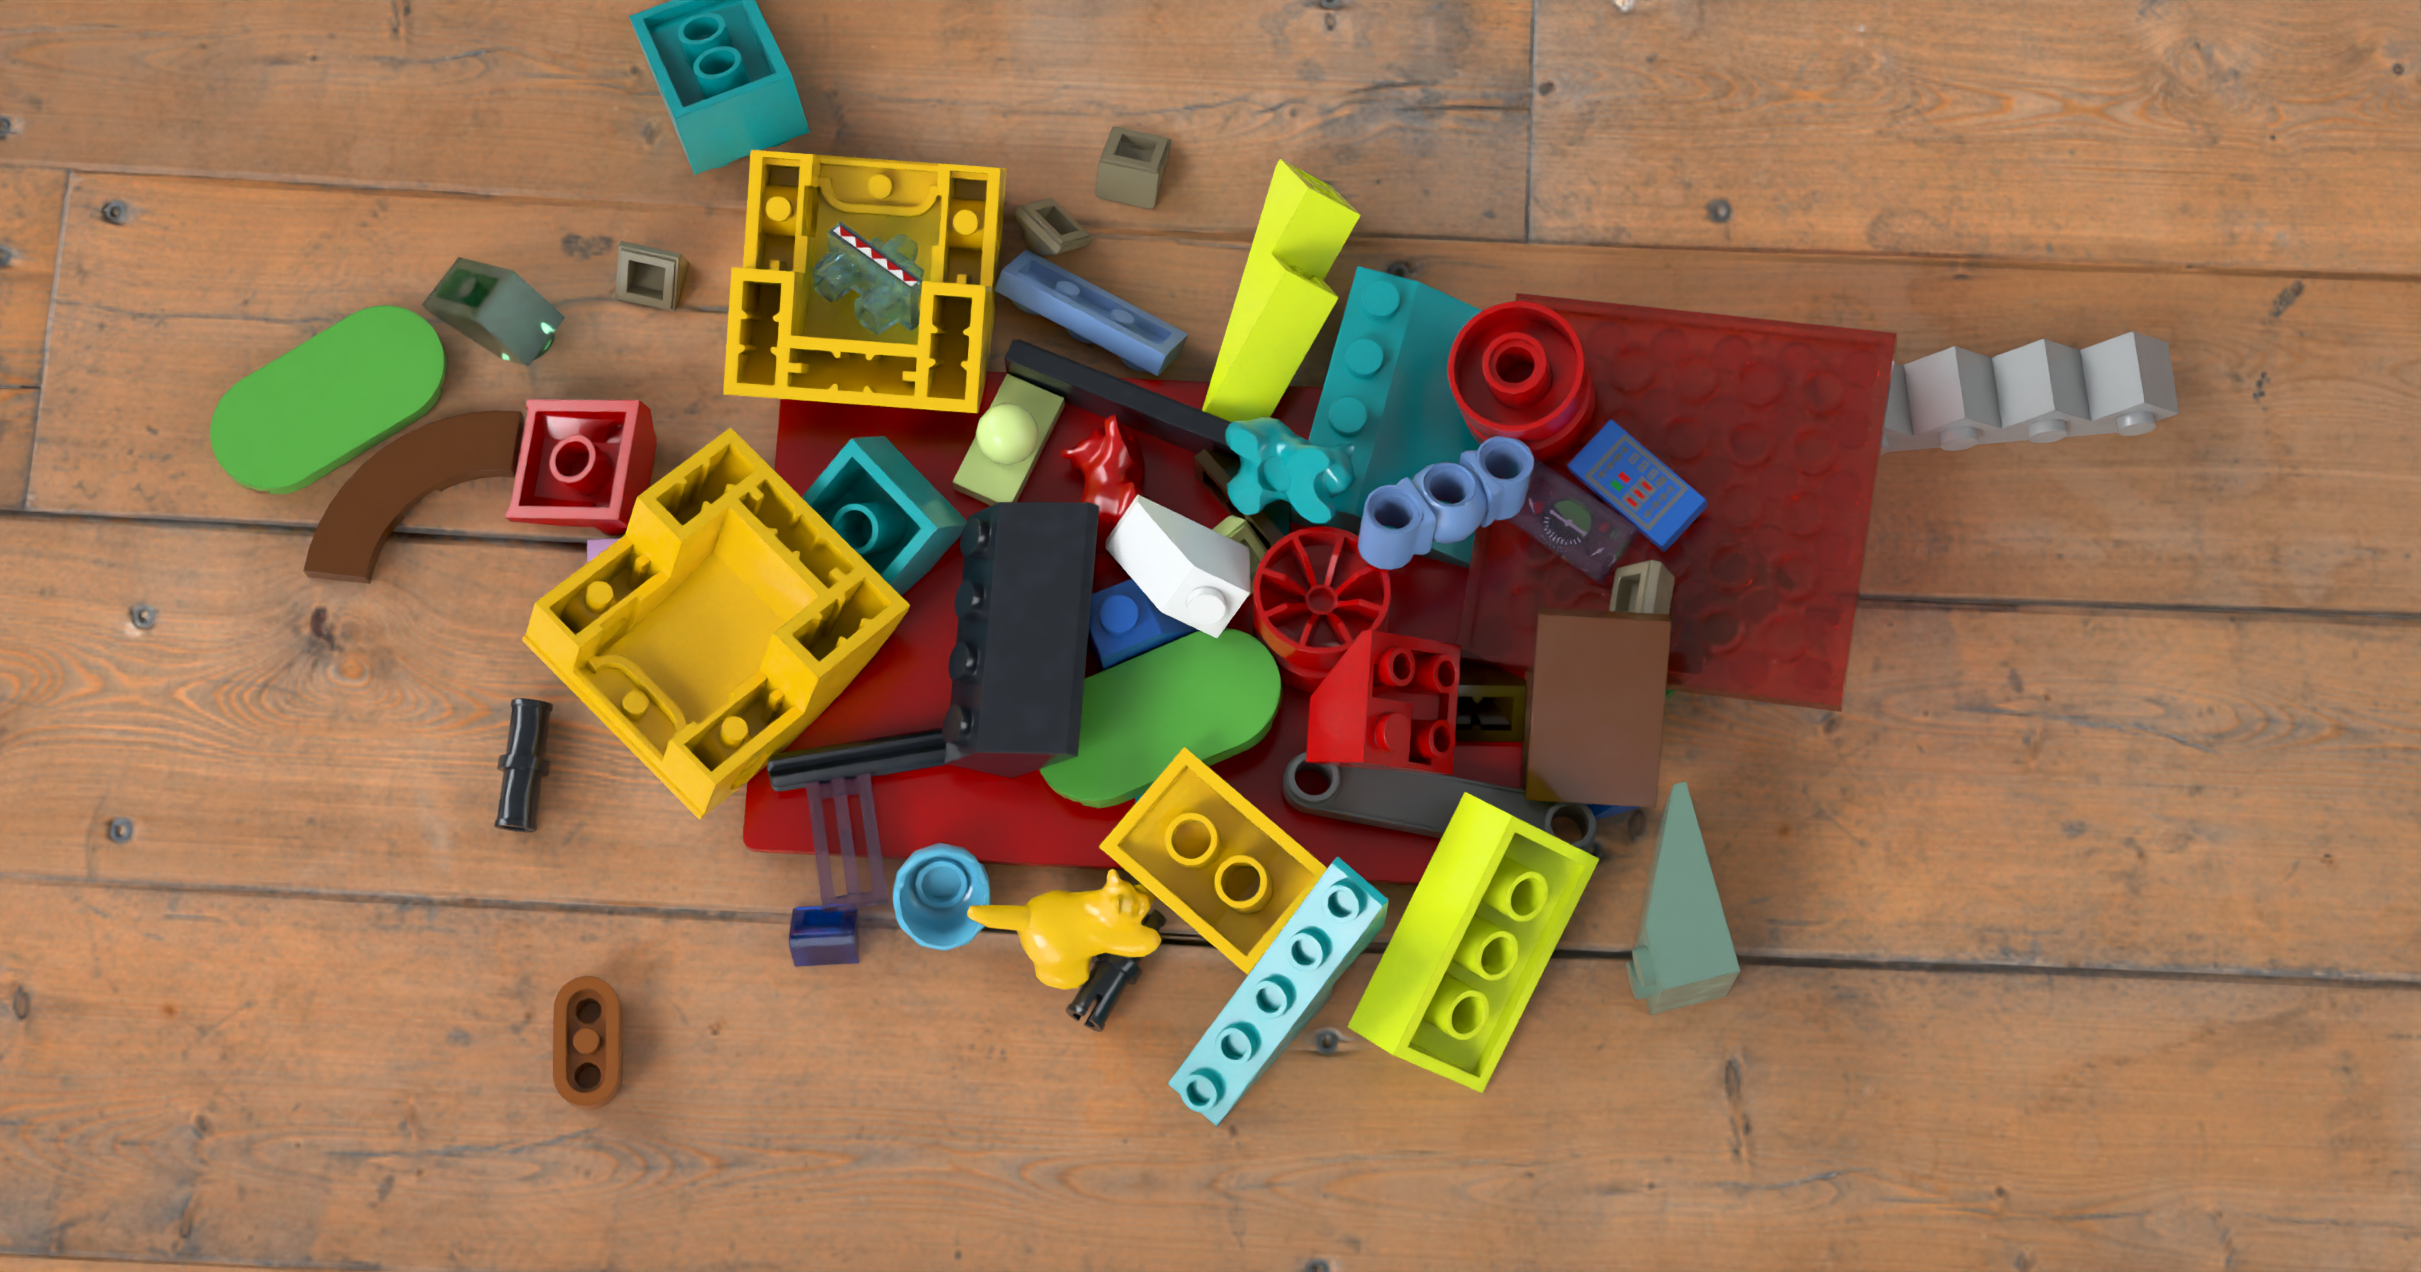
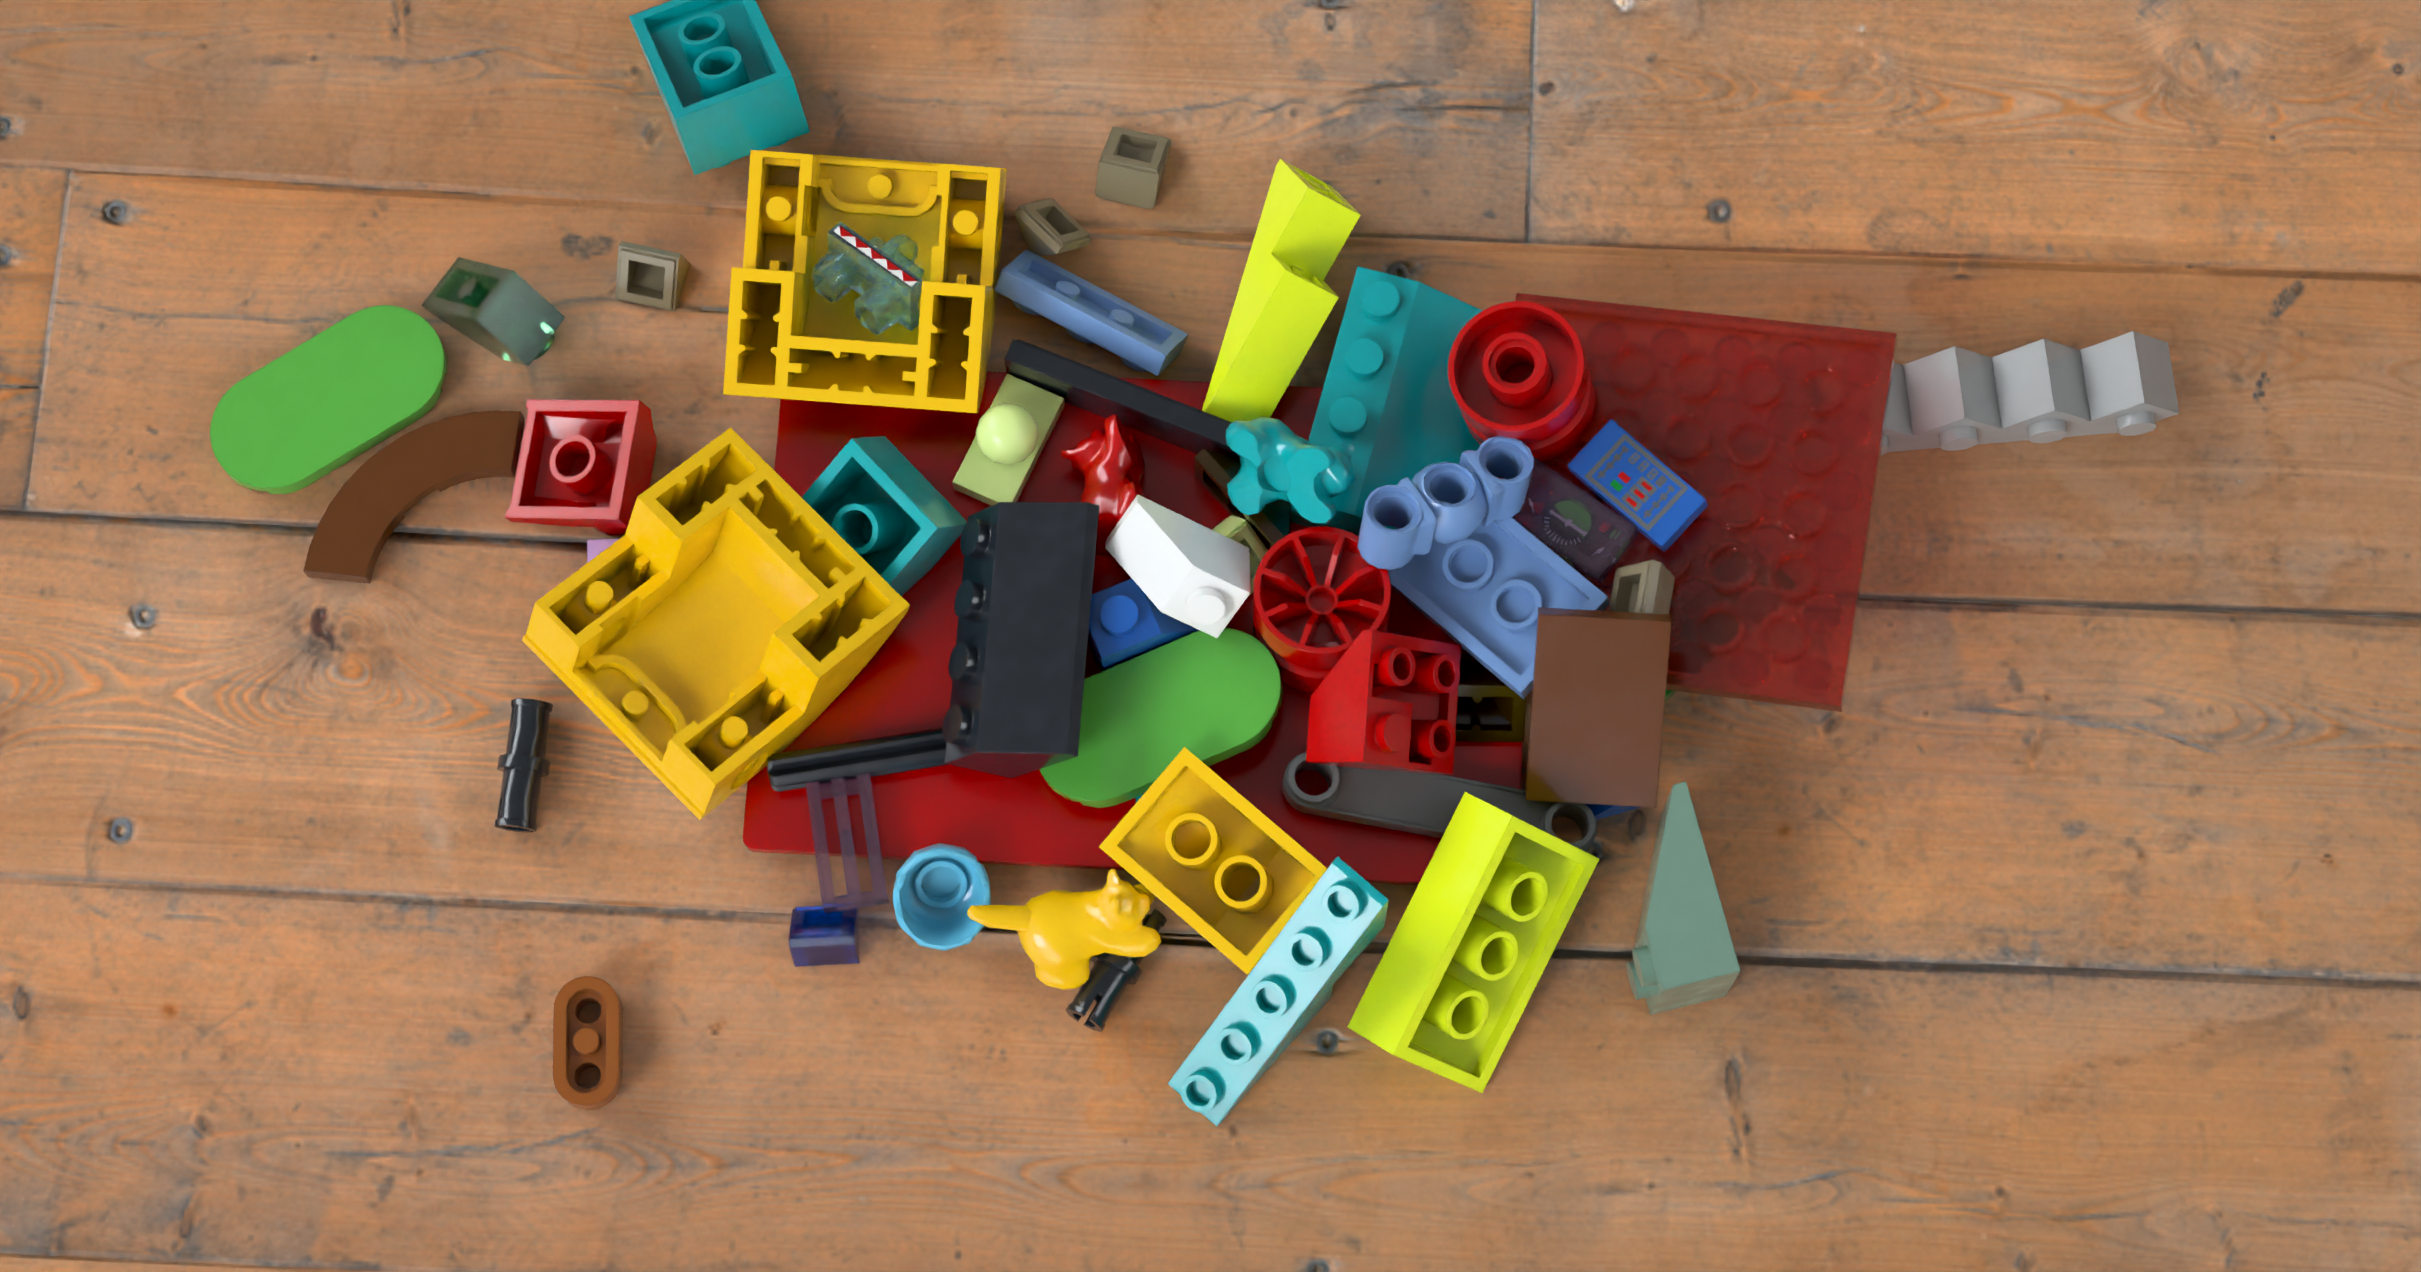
none -> medium blue plate [1387,501,1610,699]

